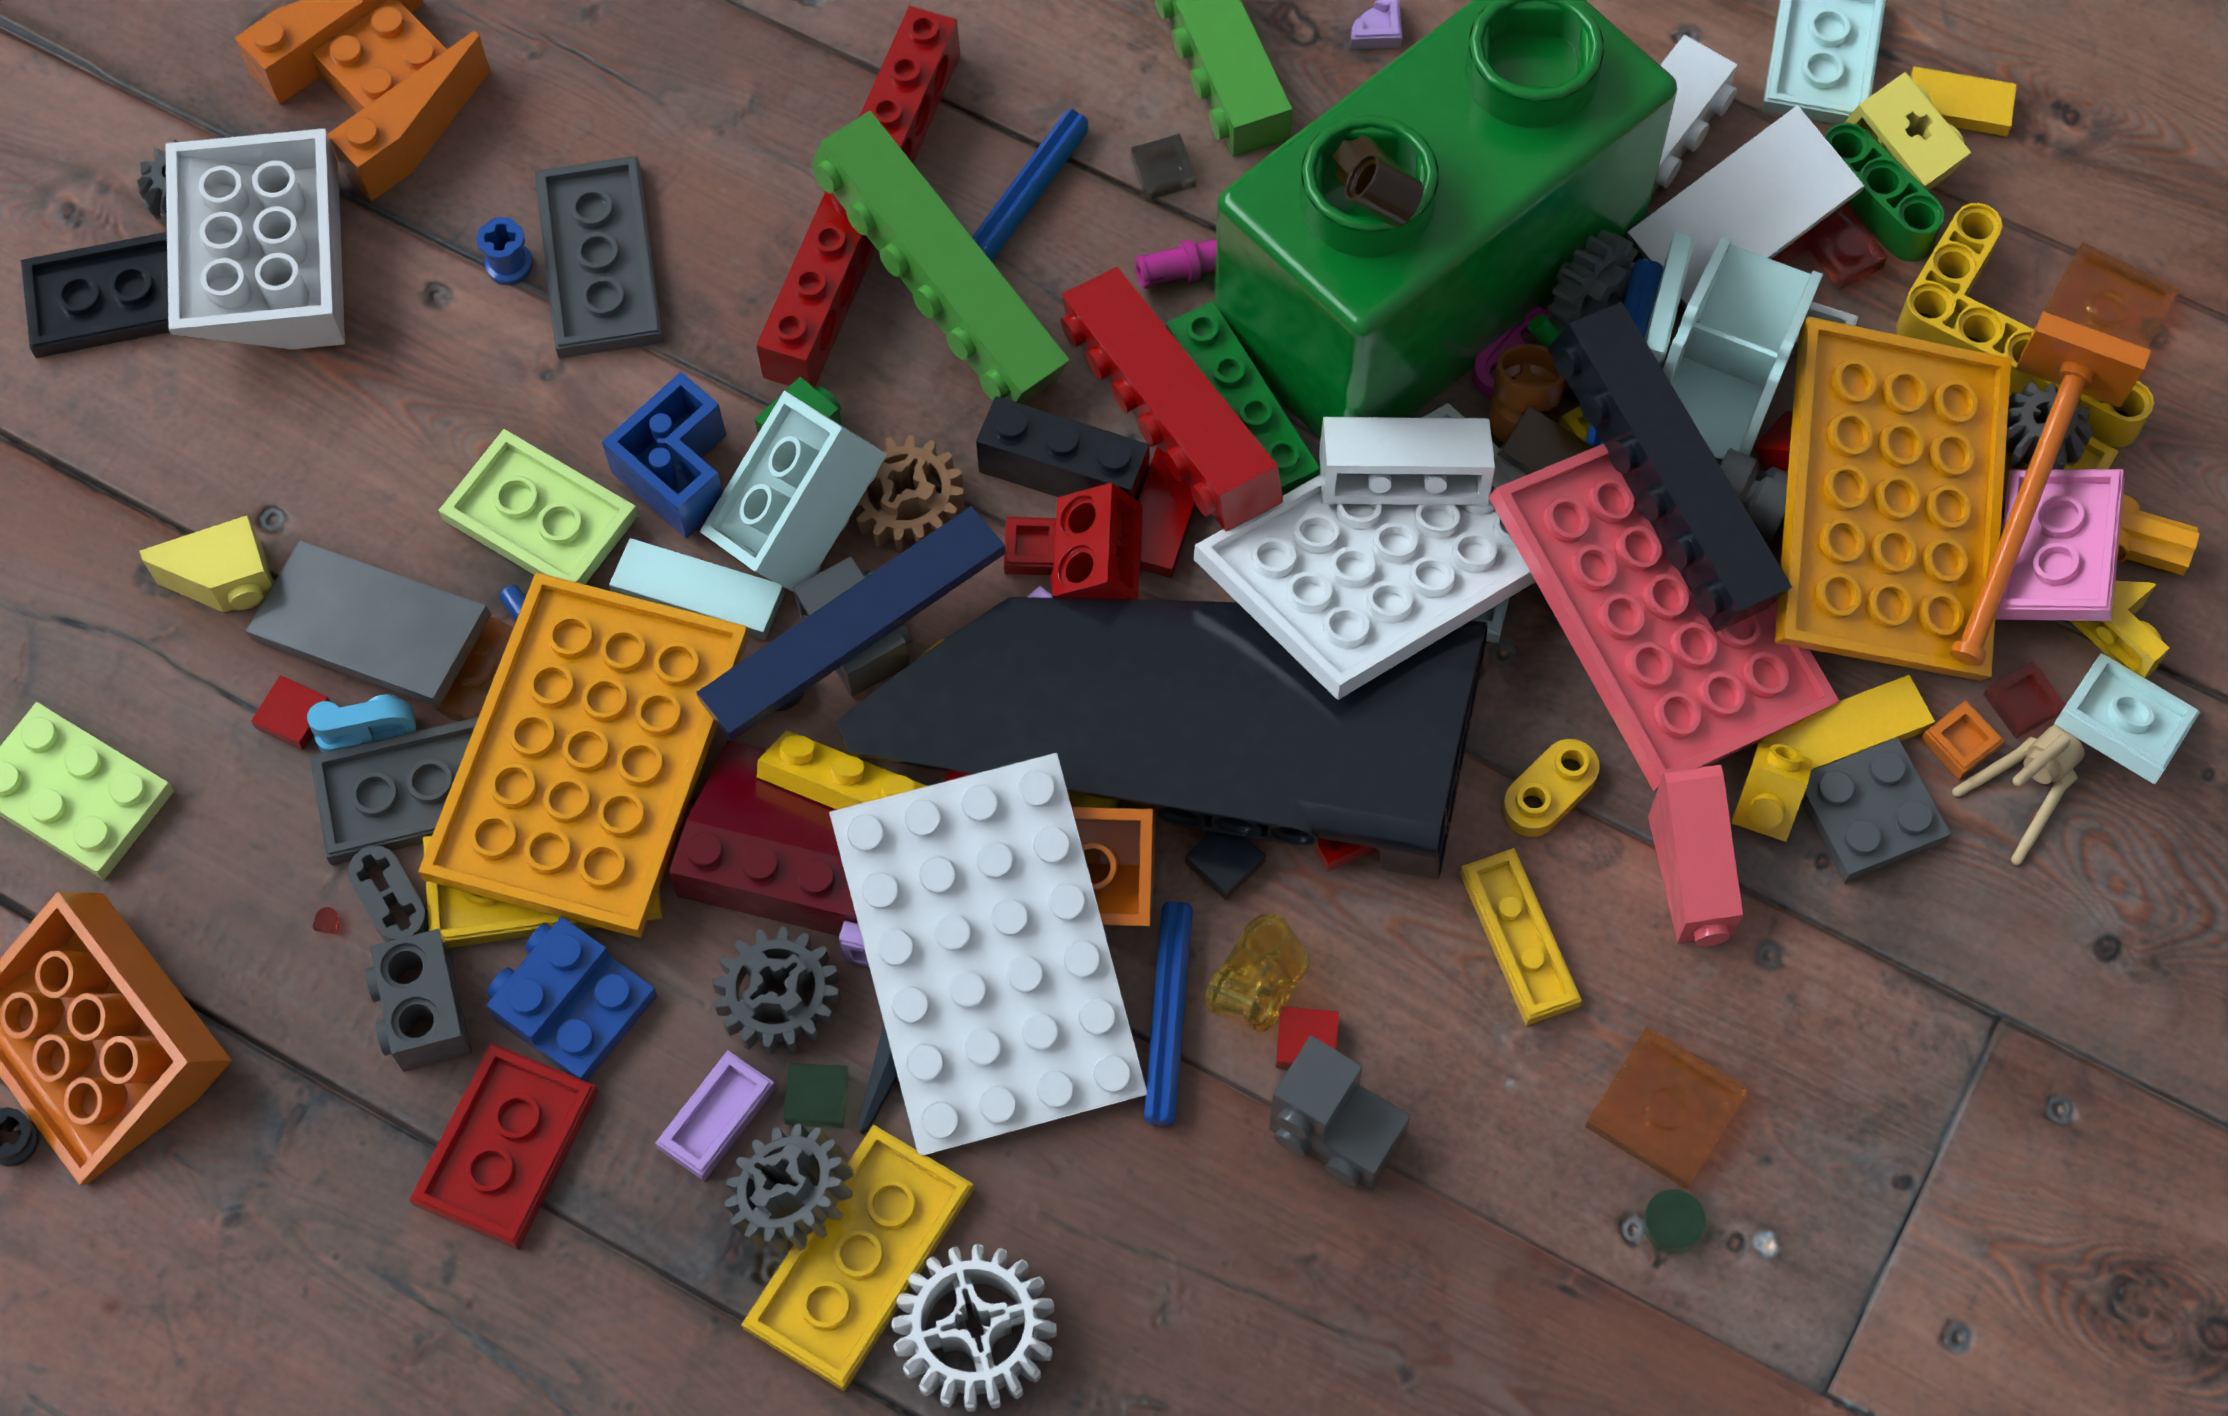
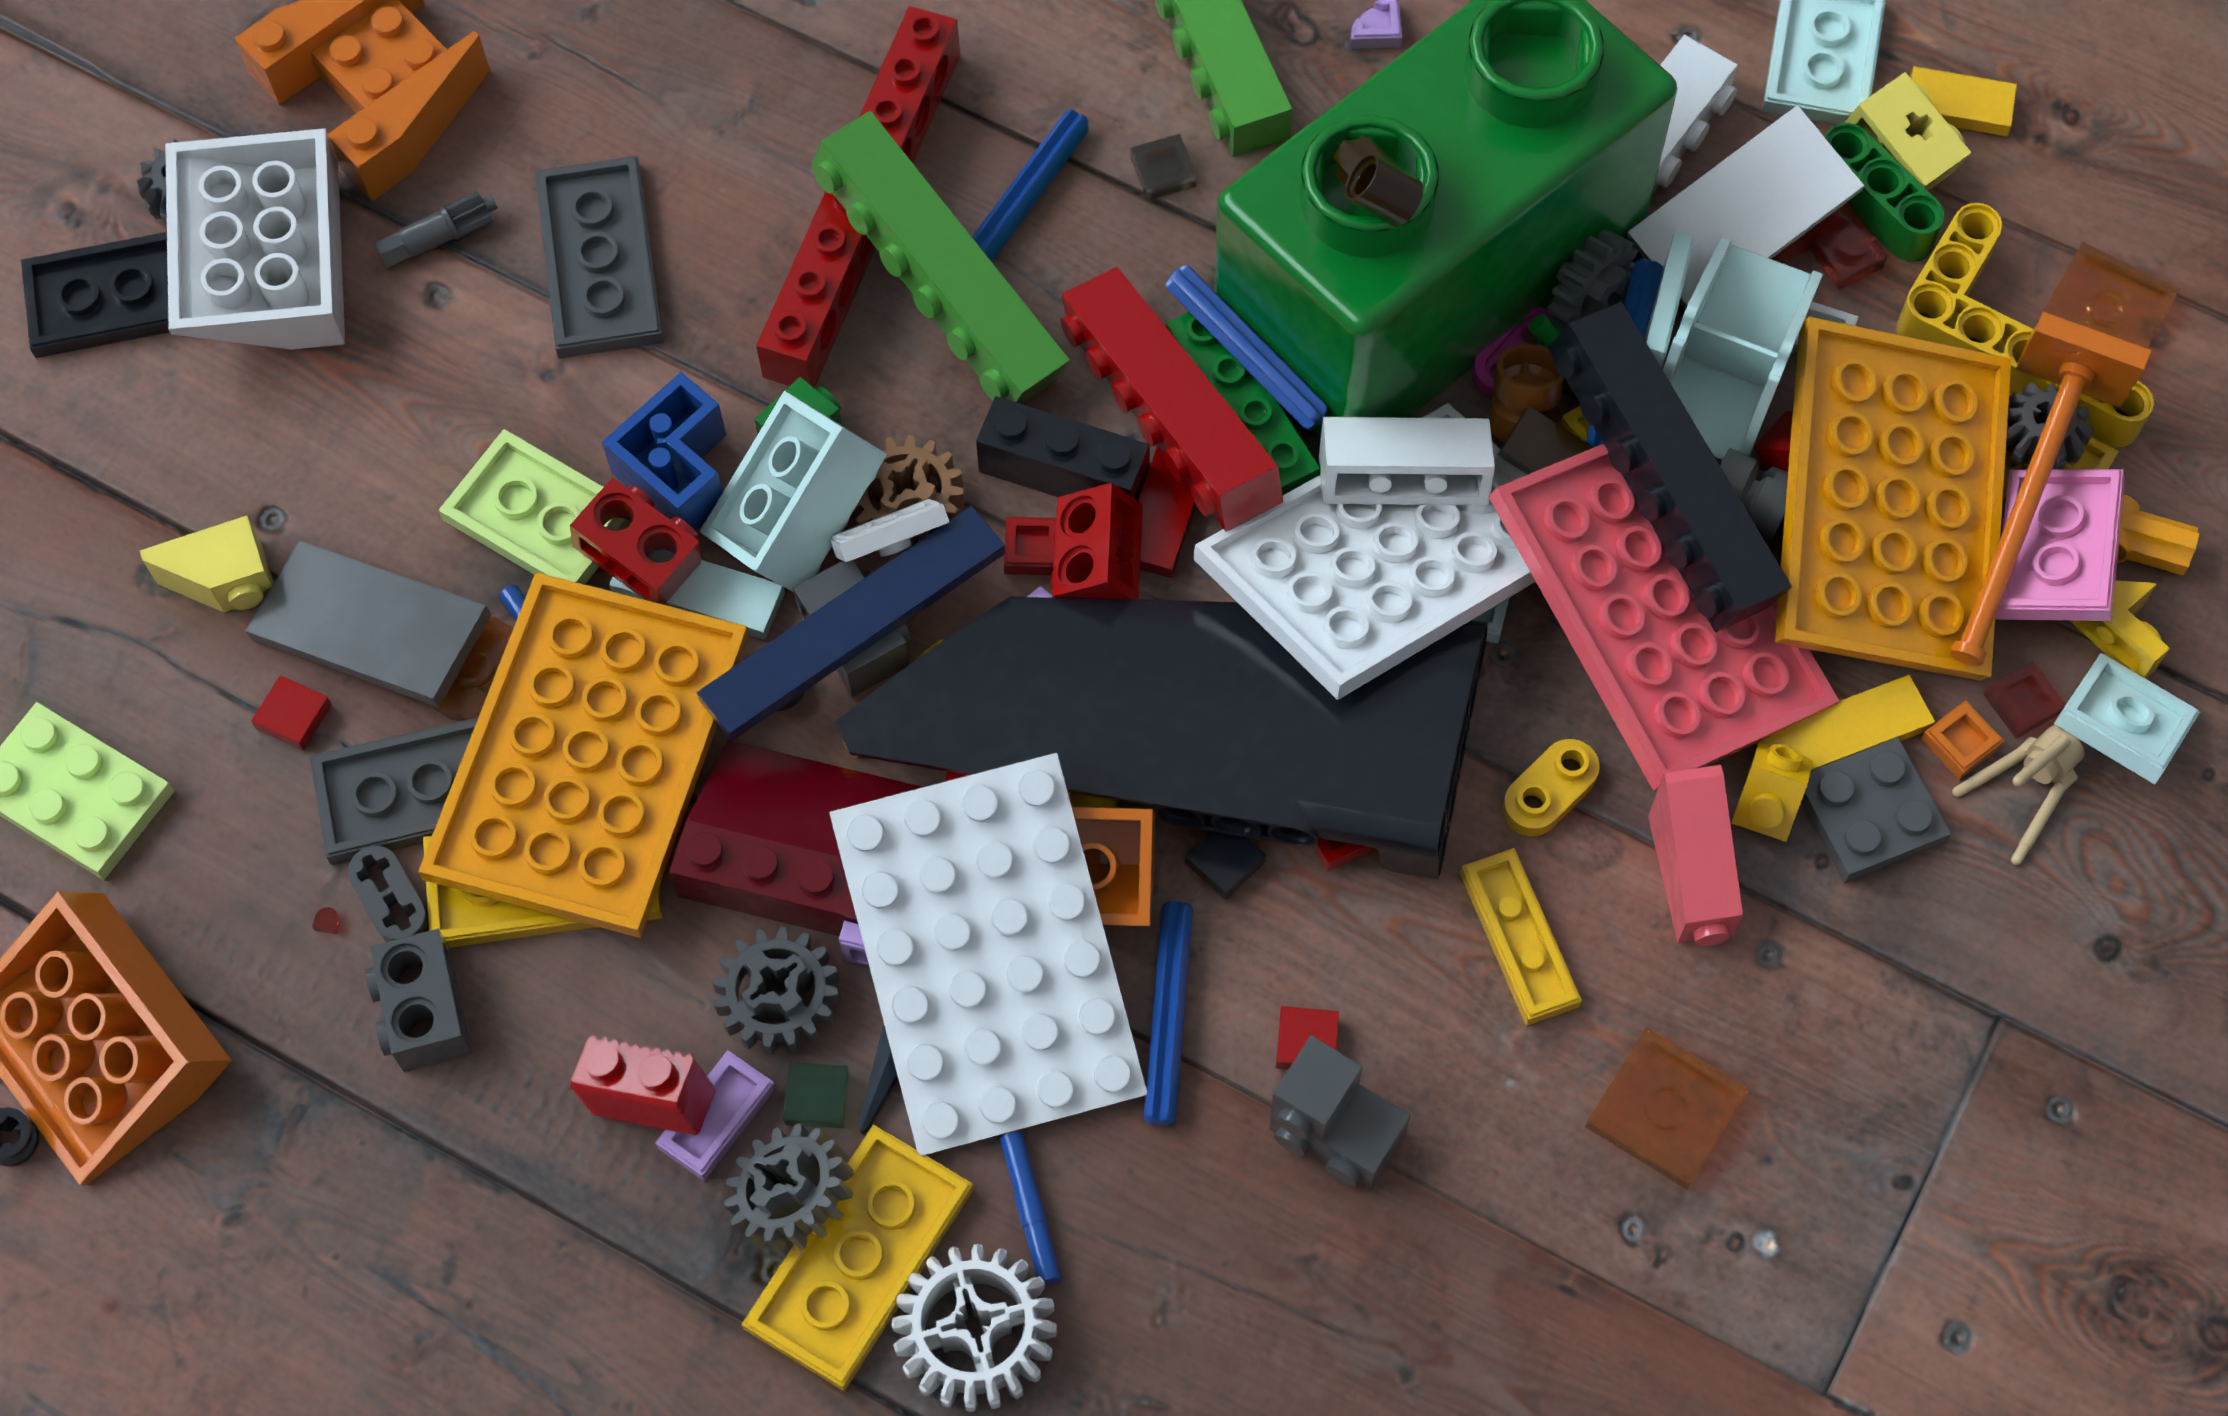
medium azure plate [307,694,416,753] -> none
red tile [409,1042,599,1250] -> none
blue bush [476,217,533,285] -> none
blue plate [486,916,658,1082] -> none
yellow plate [757,730,927,810] -> none
dark pink pin [1134,239,1216,289] -> none
clear yellow piece [1206,913,1310,1032] -> none
clear green tile [1642,1189,1706,1253] -> none
none -> dark grey piece [374,191,498,269]
none -> red brick [570,477,701,605]
none -> red brick [570,1035,716,1135]
none -> white plate [829,499,949,562]
none -> blue piece [1000,1131,1062,1286]
none -> blue axle [1166,265,1329,430]

